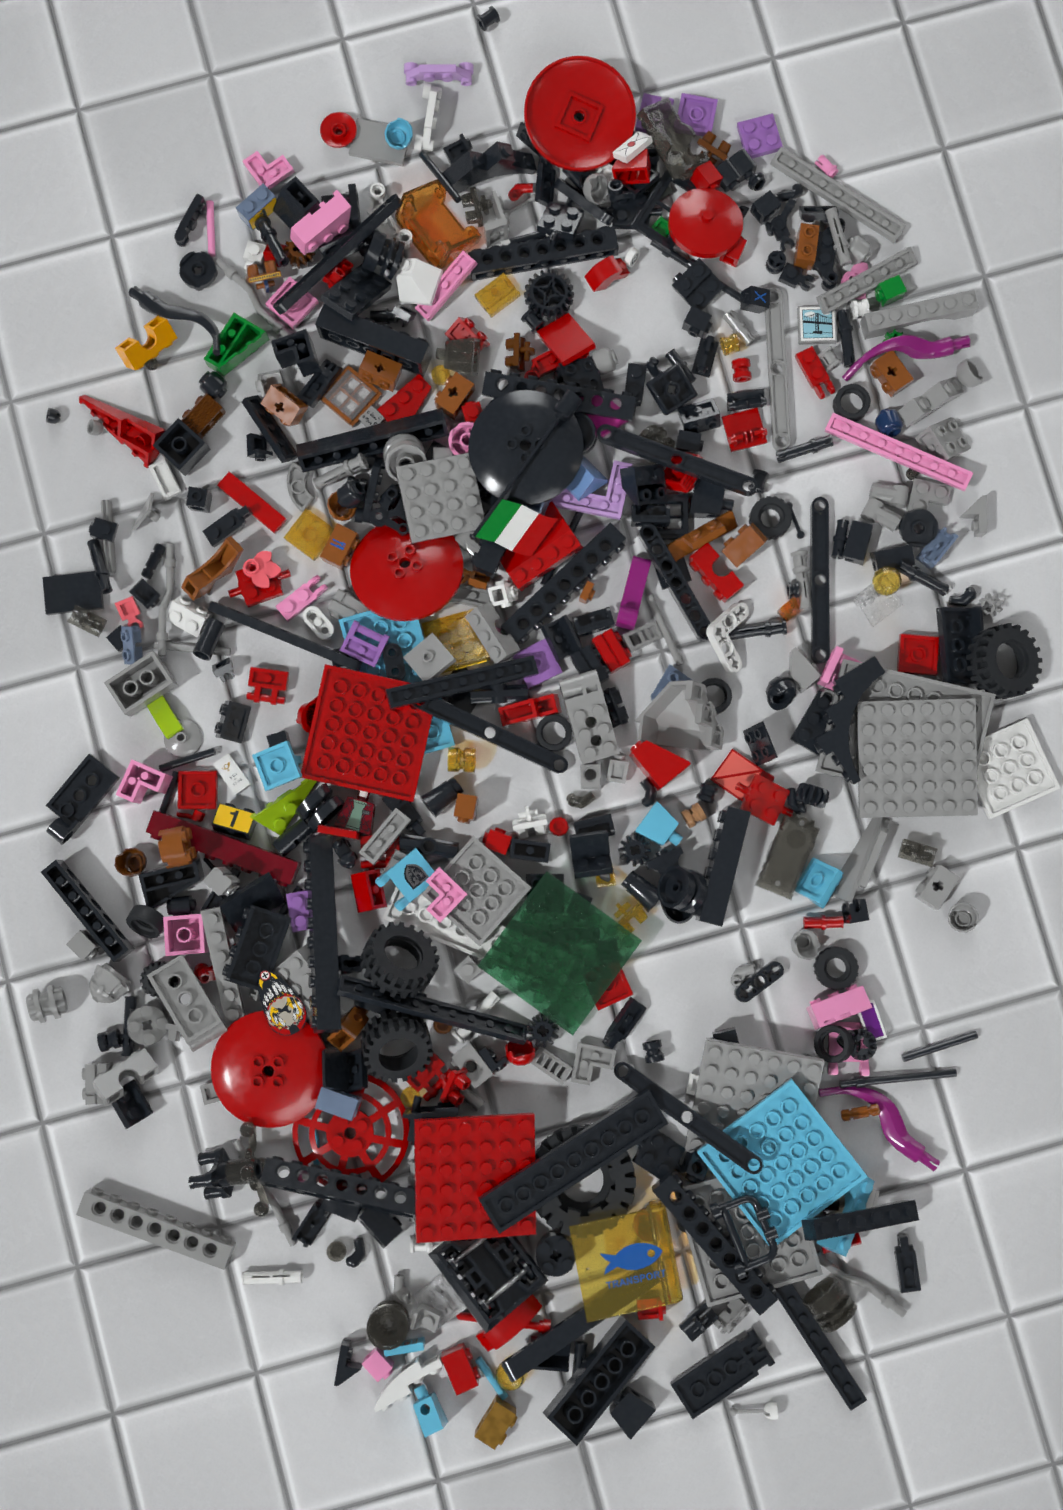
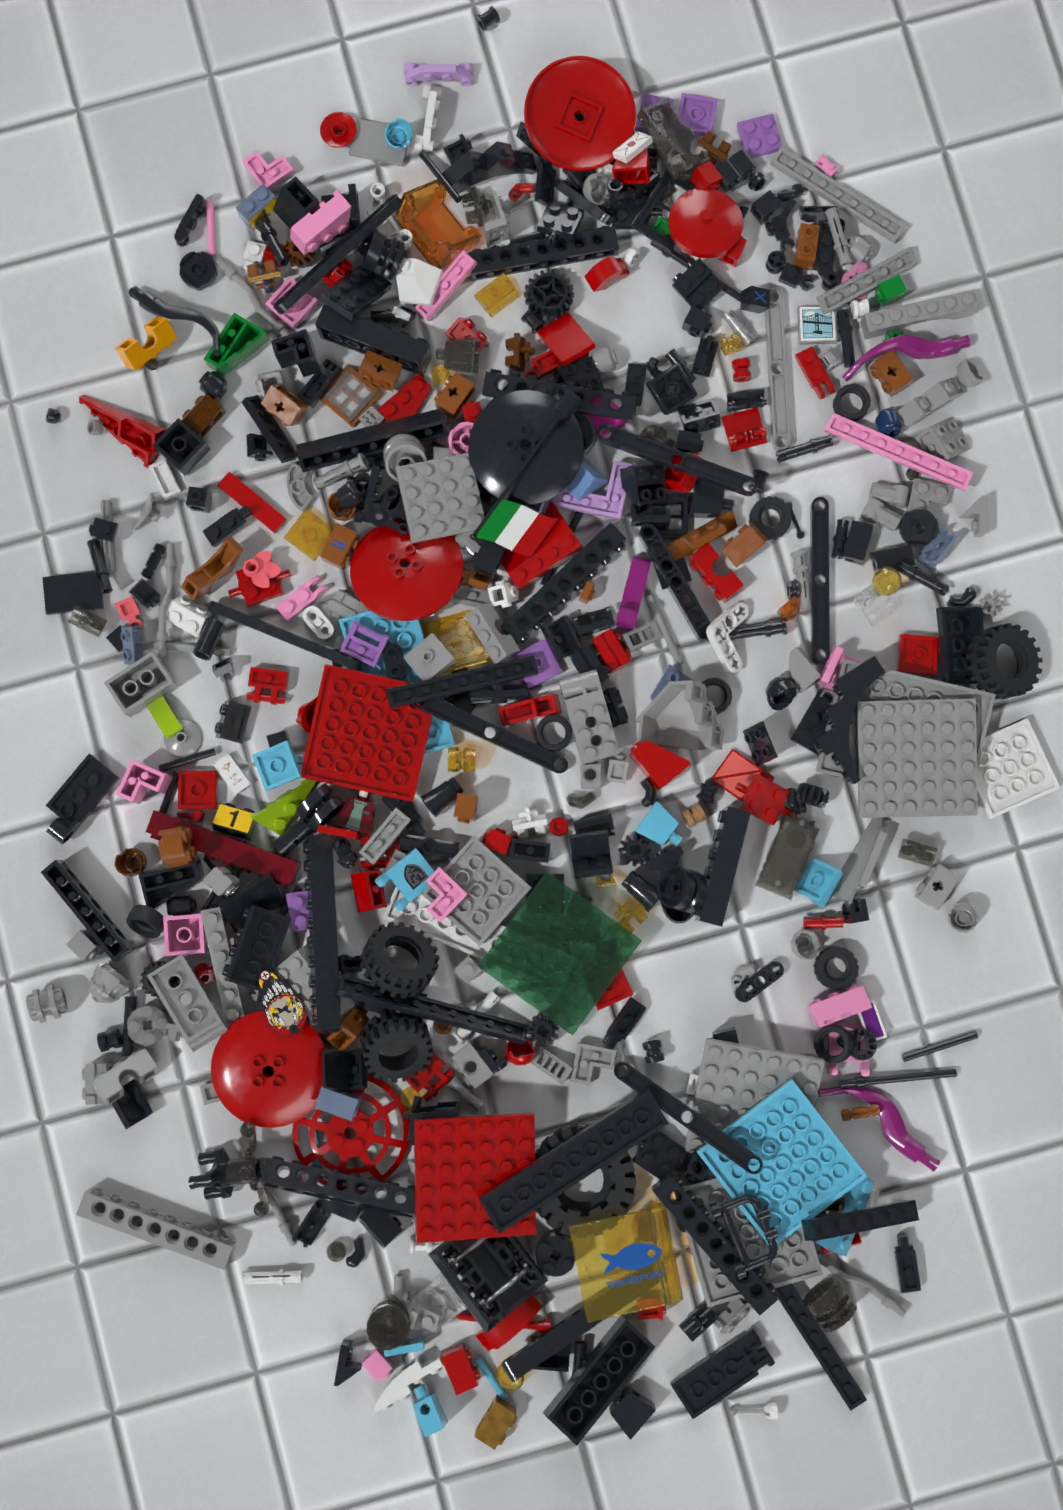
red hips [439,1067,471,1106] -> none

